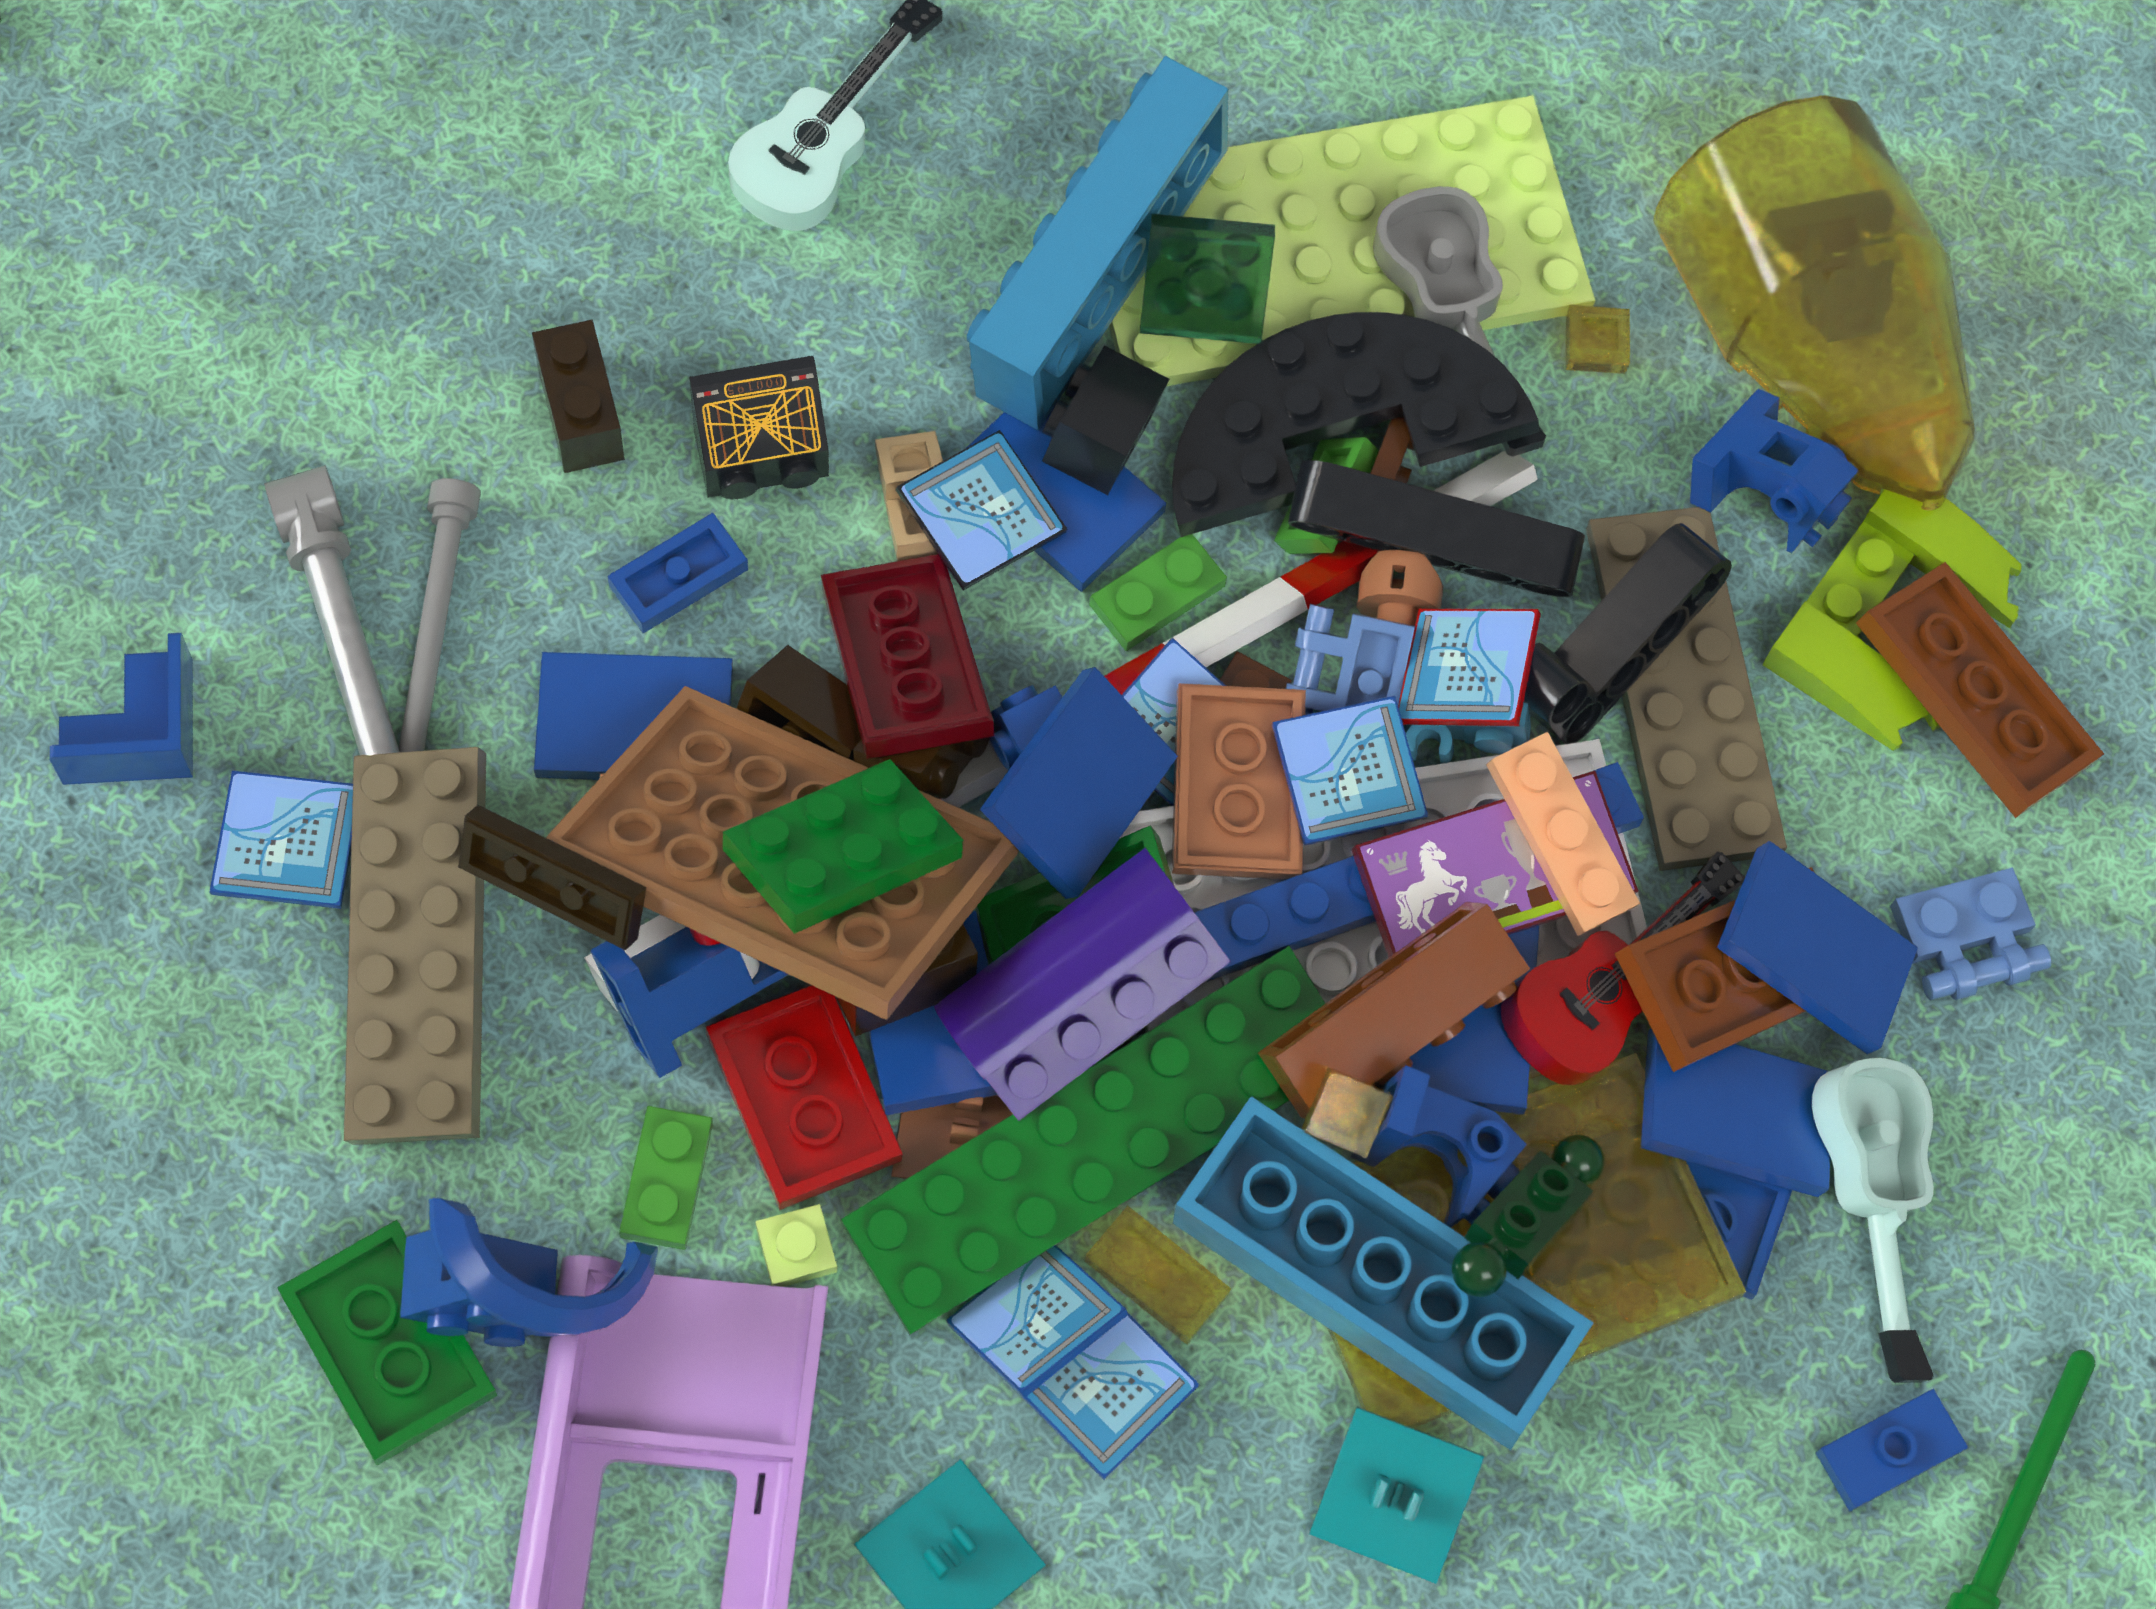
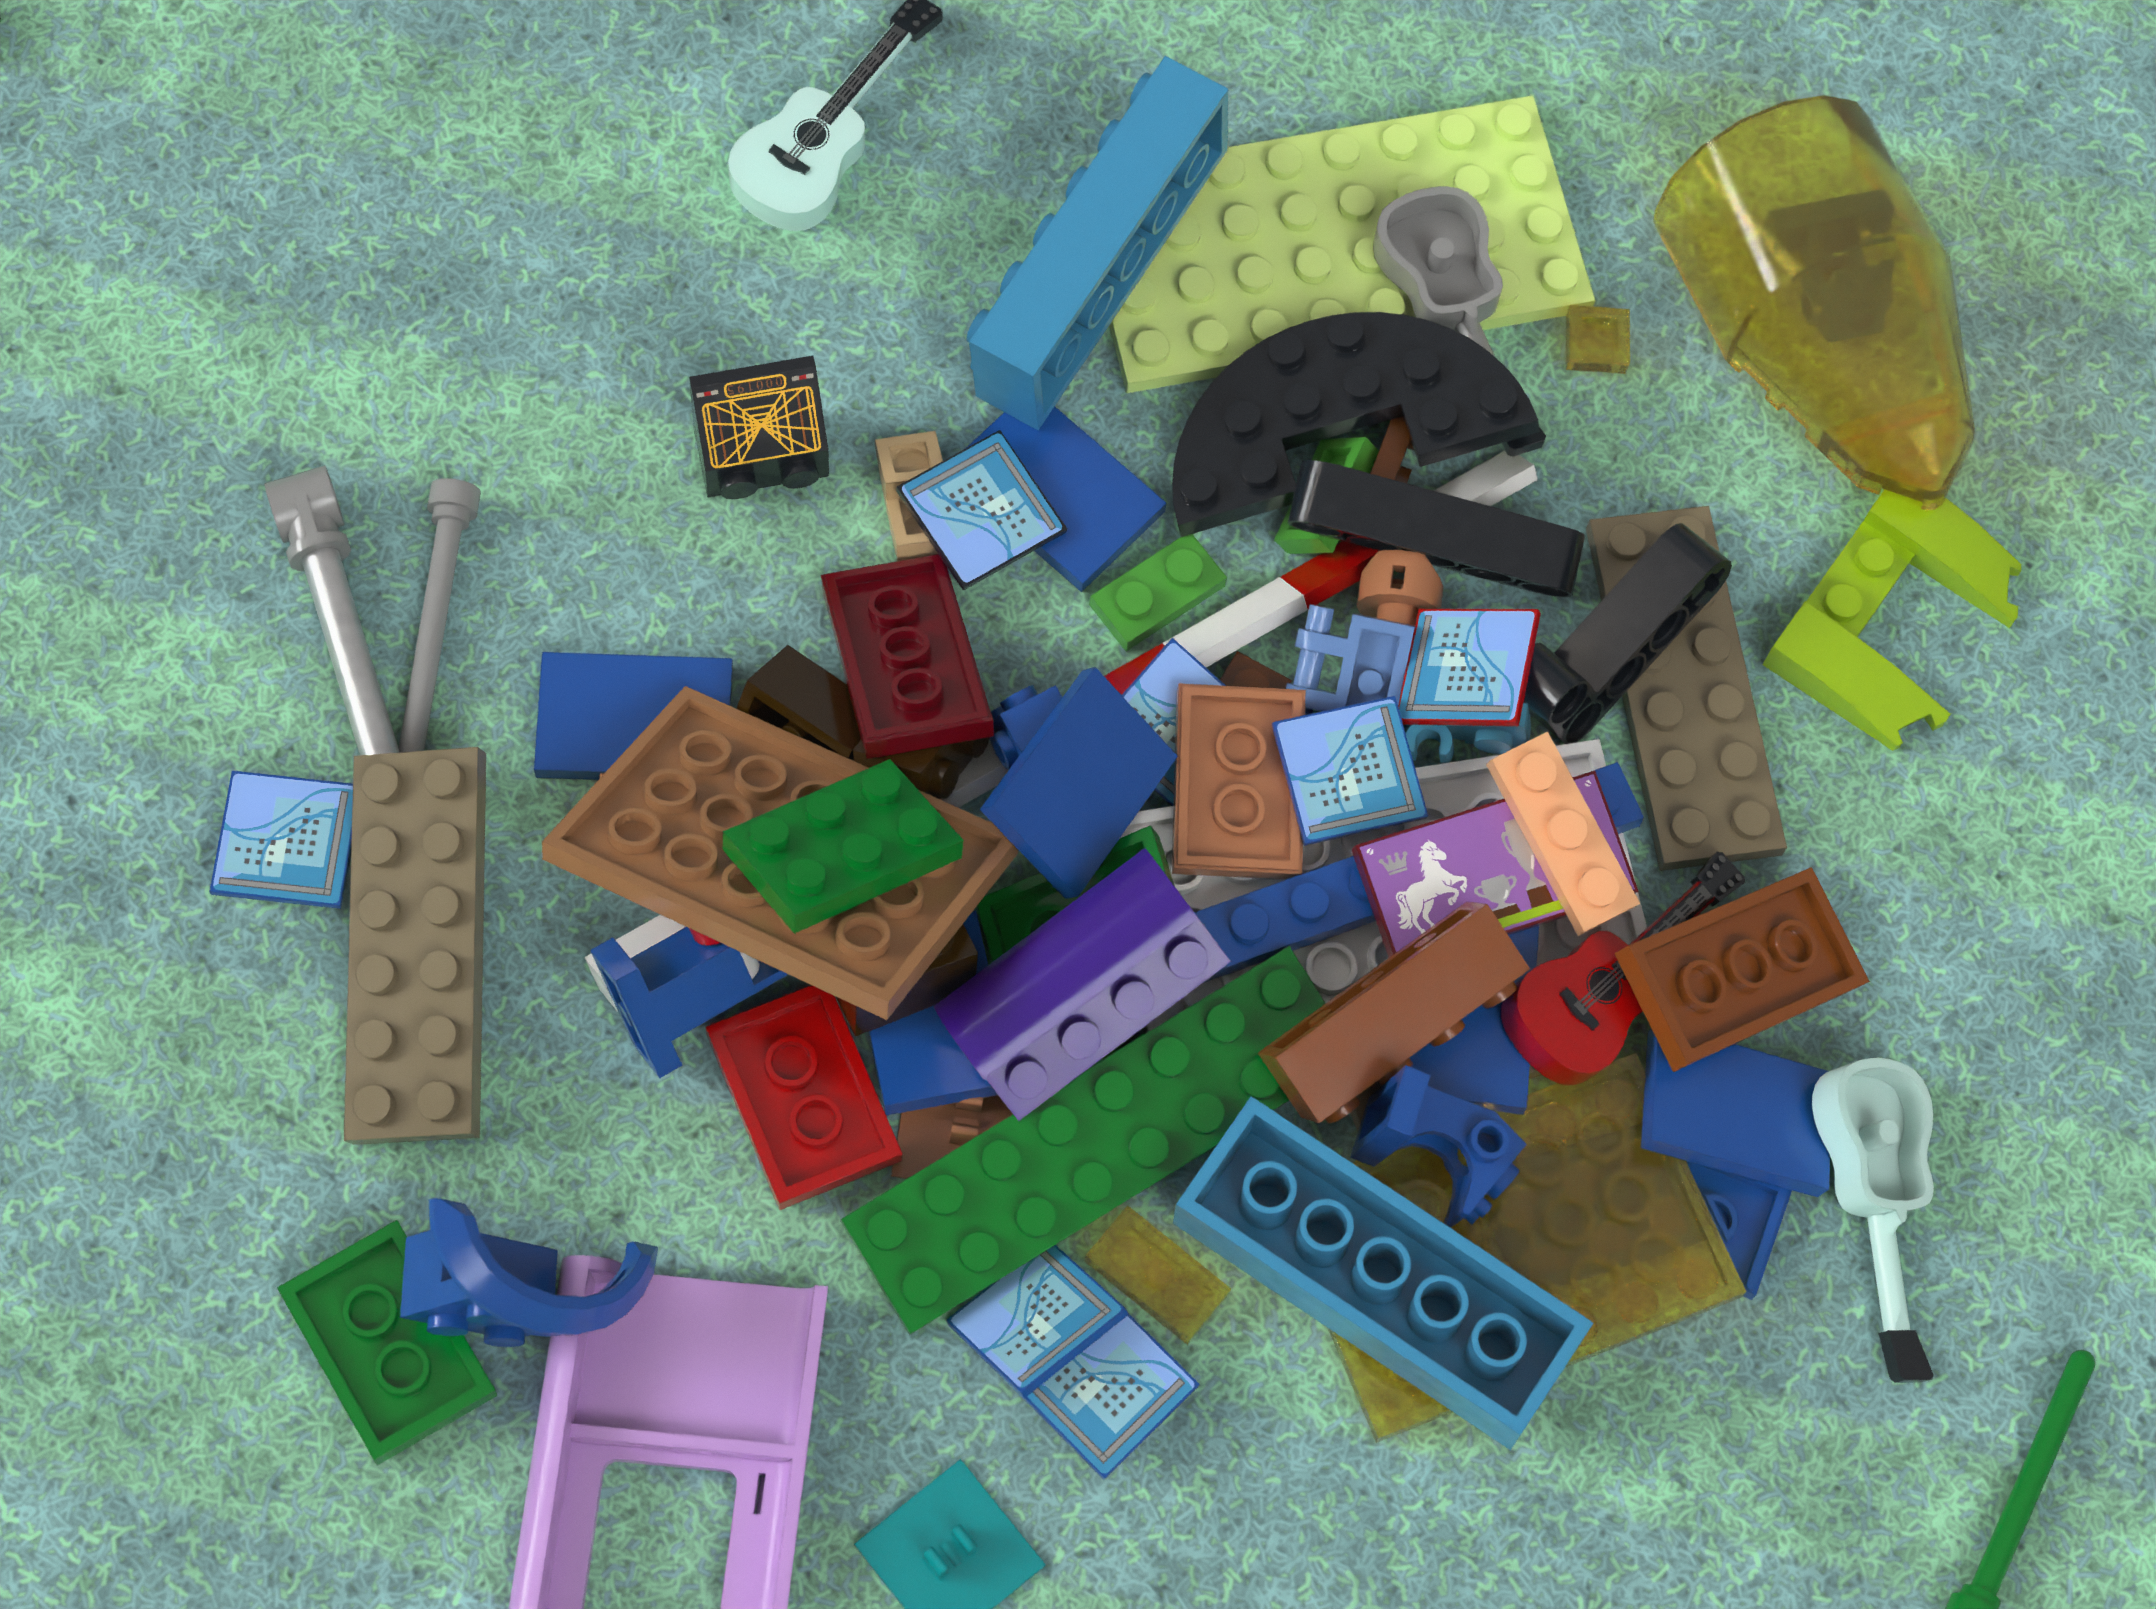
blue panel [49,632,193,785] -> none
dark brown tile [458,805,647,950] -> none
dark brown brick [532,319,625,473] -> none
blue plate [607,513,748,634] -> none
bright green plate [619,1106,713,1250] -> none
yellowish green plate [755,1204,837,1287] -> none
black brick [1042,345,1170,495] -> none
clear green plate [1139,214,1275,344] -> none
clear yellow plate [1302,1067,1393,1158] -> none
teal piece [1309,1406,1484,1584] -> none
dark green plate [1452,1134,1605,1297] -> none
blue tile [1690,388,1859,553] -> none
blue tile [1717,841,1918,1055] -> none
blue plate [1815,1389,1968,1512] -> none
dark orange plate [1856,562,2104,818] -> none
medium blue plate [1890,868,2051,1000] -> none

